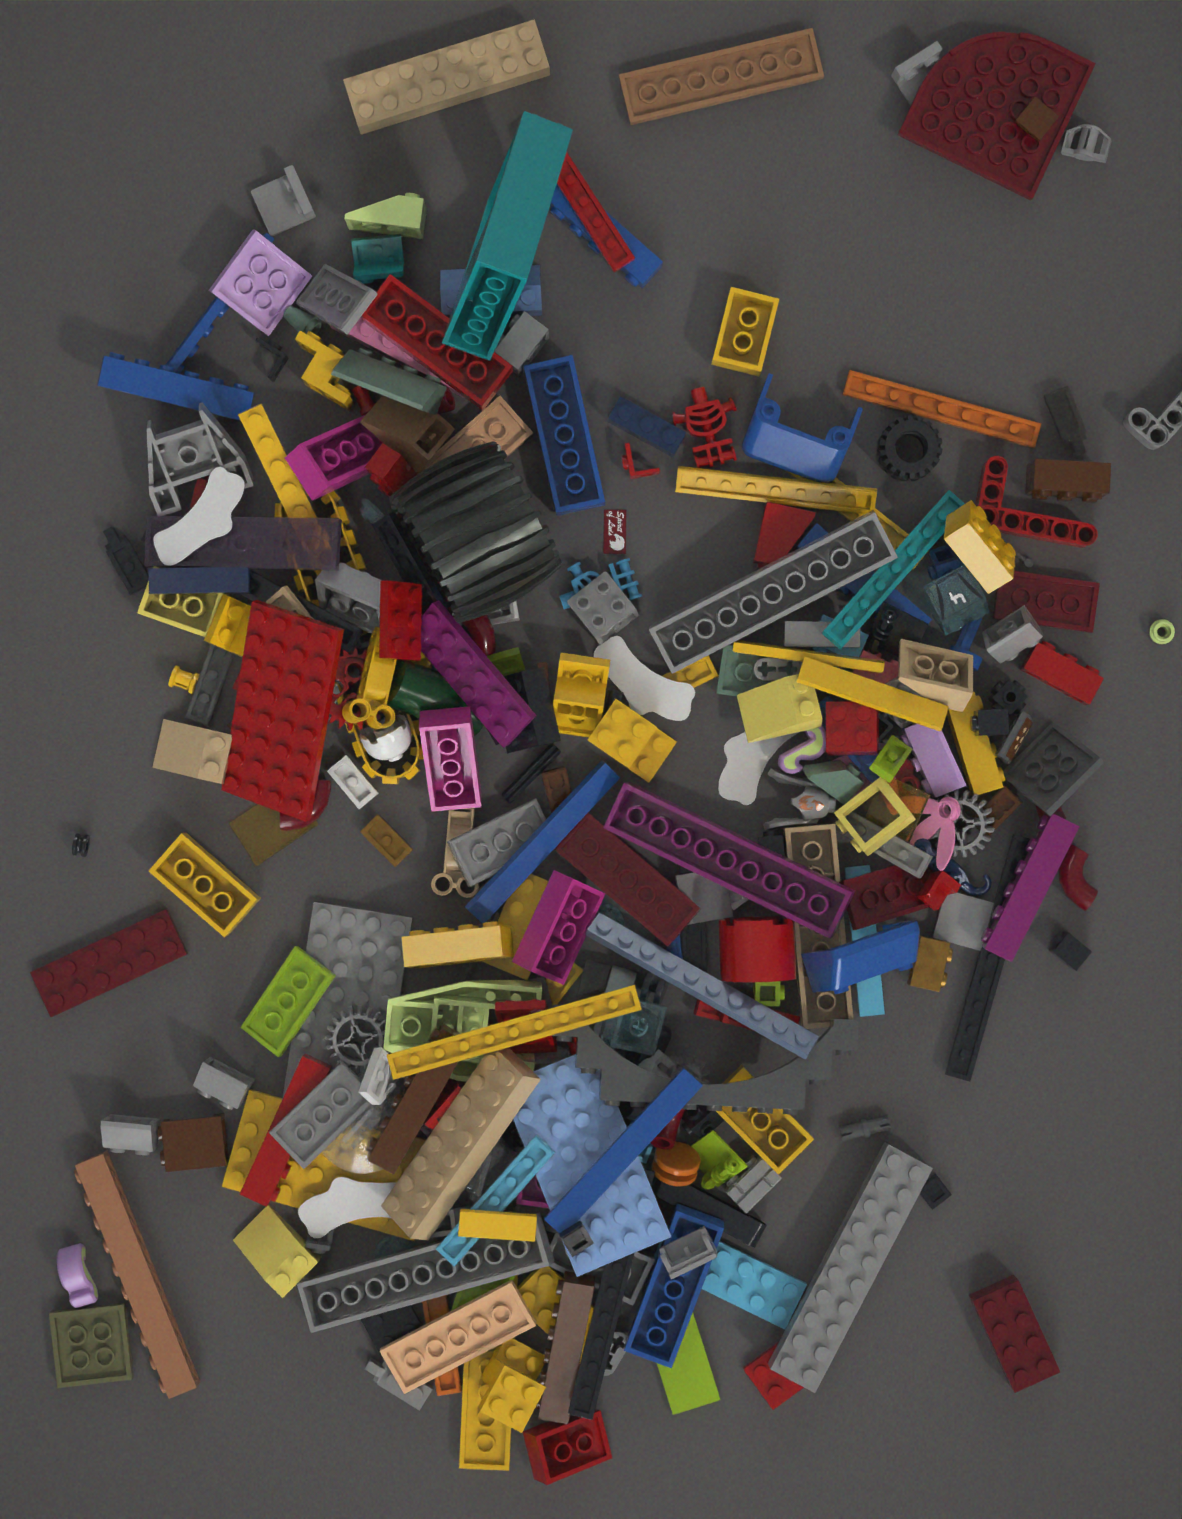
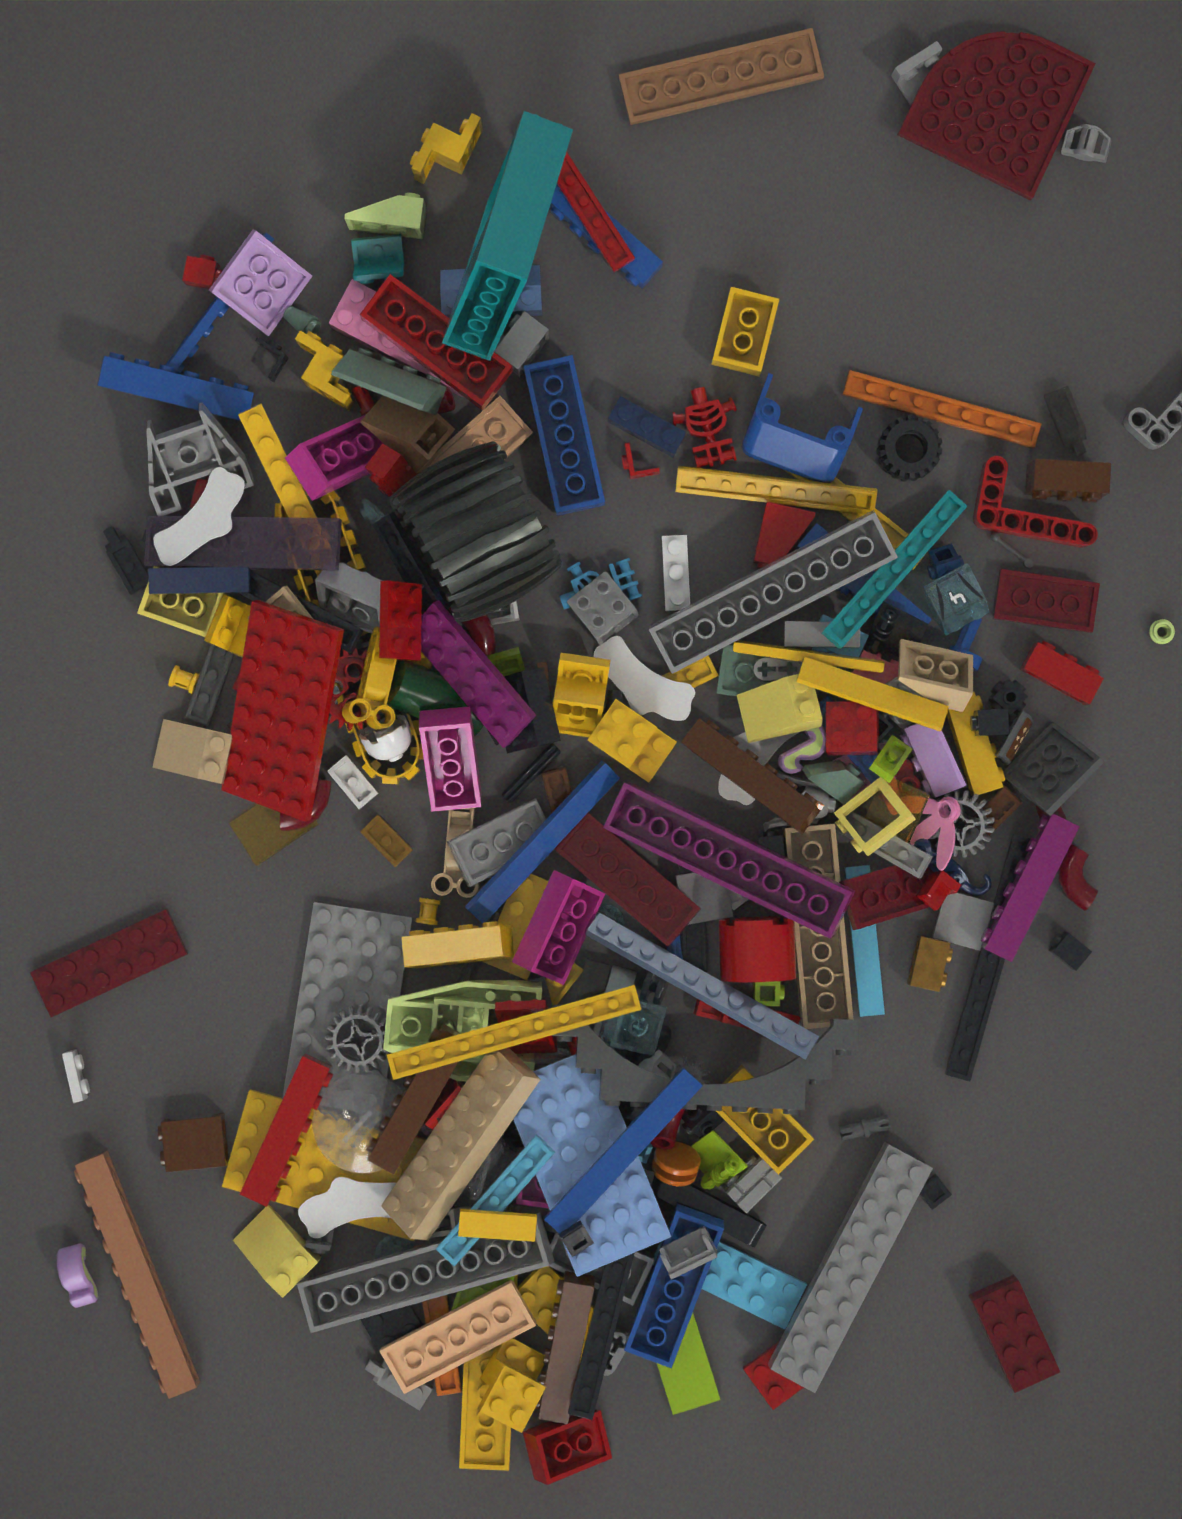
olive plate [49,1303,134,1388] -> none
black bush [72,833,90,857] -> none
light grey slope [100,1114,160,1155] -> none
yellow brick [149,833,261,937] -> none
light grey slope [193,1057,255,1110] -> none
lime tile [240,946,336,1057] -> none
light grey bracket [251,165,316,236] -> none
light grey tile [269,1061,371,1169] -> none
light grey tile [296,264,378,335] -> none
tan brick [343,19,550,135] -> none
white wing [359,1047,405,1105] -> none
dark red sticker [603,510,626,554] -> none
blue windscreen [801,920,920,994] -> none
yellow brick [944,500,1016,594] -> none
light grey slope [982,605,1043,664] -> none
reddish brown piece [1014,97,1059,141] -> none
none -> white plate [62,1049,90,1103]
none -> red brick [182,255,223,289]
none -> yellow bracket [410,113,483,184]
none -> yellow bush [415,897,441,925]
none -> white plate [662,535,690,611]
none -> reddish brown brick [681,718,821,834]

